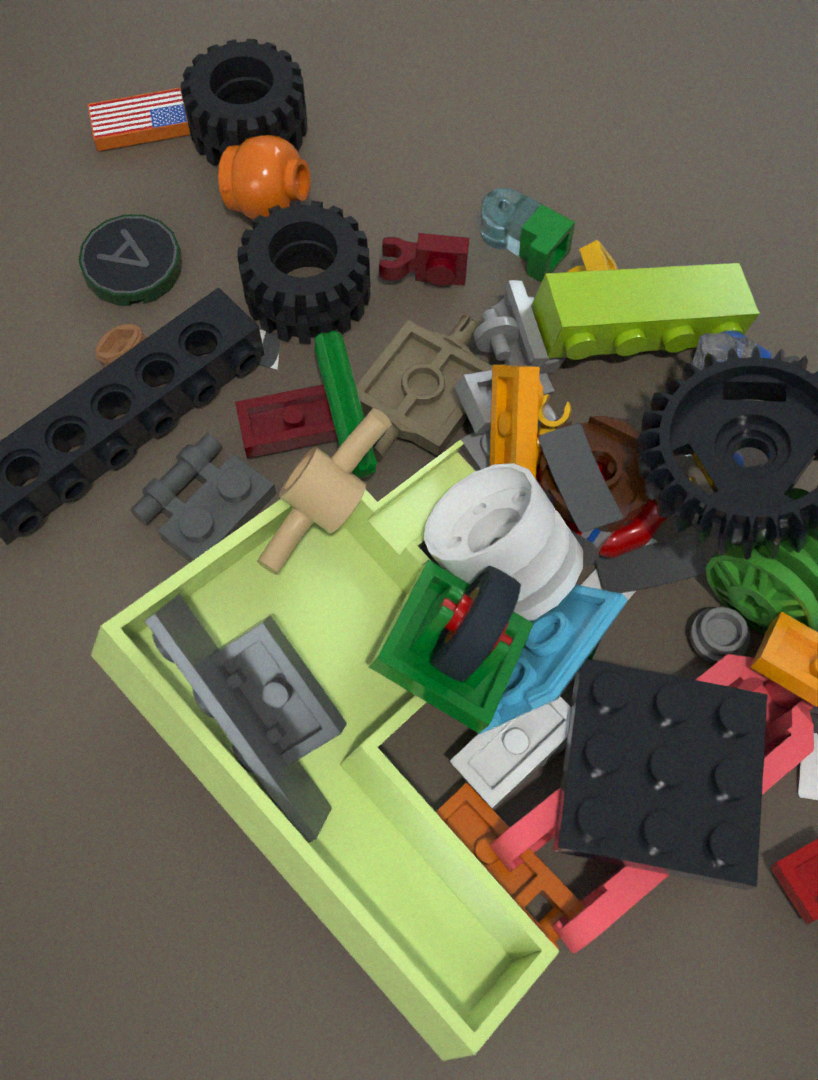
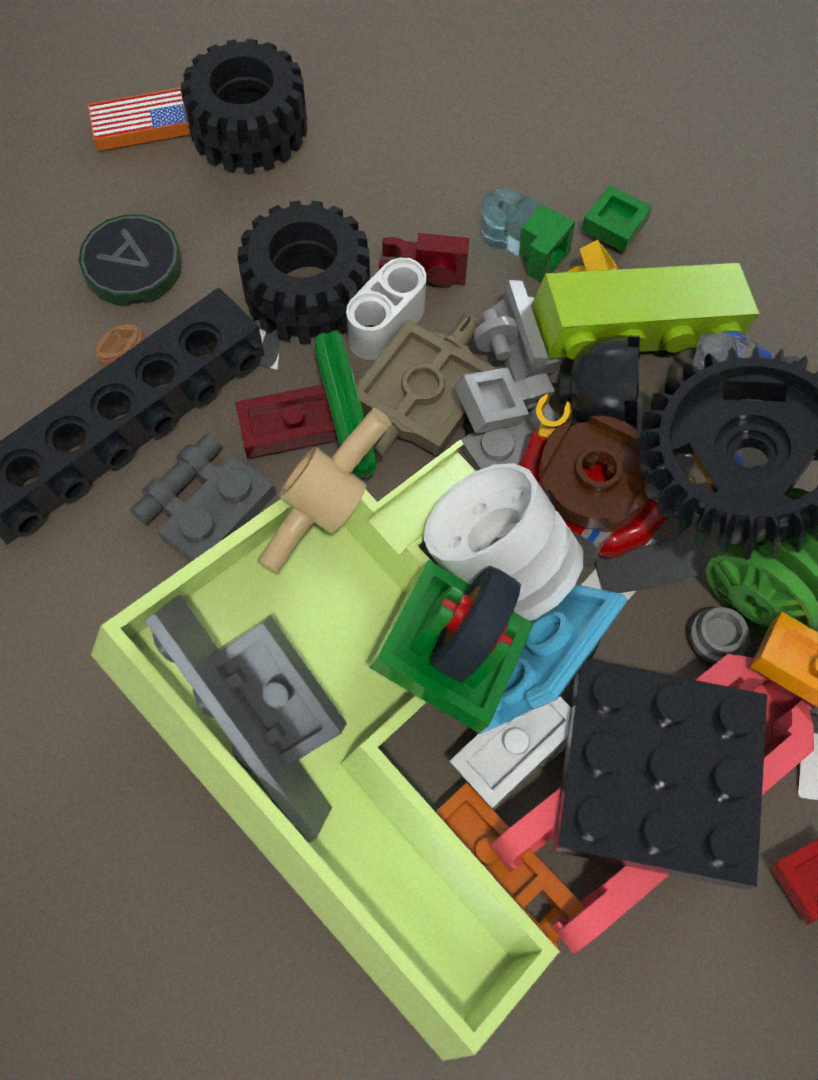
orange piece [218,135,311,220] -> none
light orange plate [490,365,543,479] -> none
dark grey sticker [539,423,623,532] -> none
none -> white beam [346,258,426,360]
none -> black cylinder [559,335,640,429]
none -> green plate [582,185,652,252]

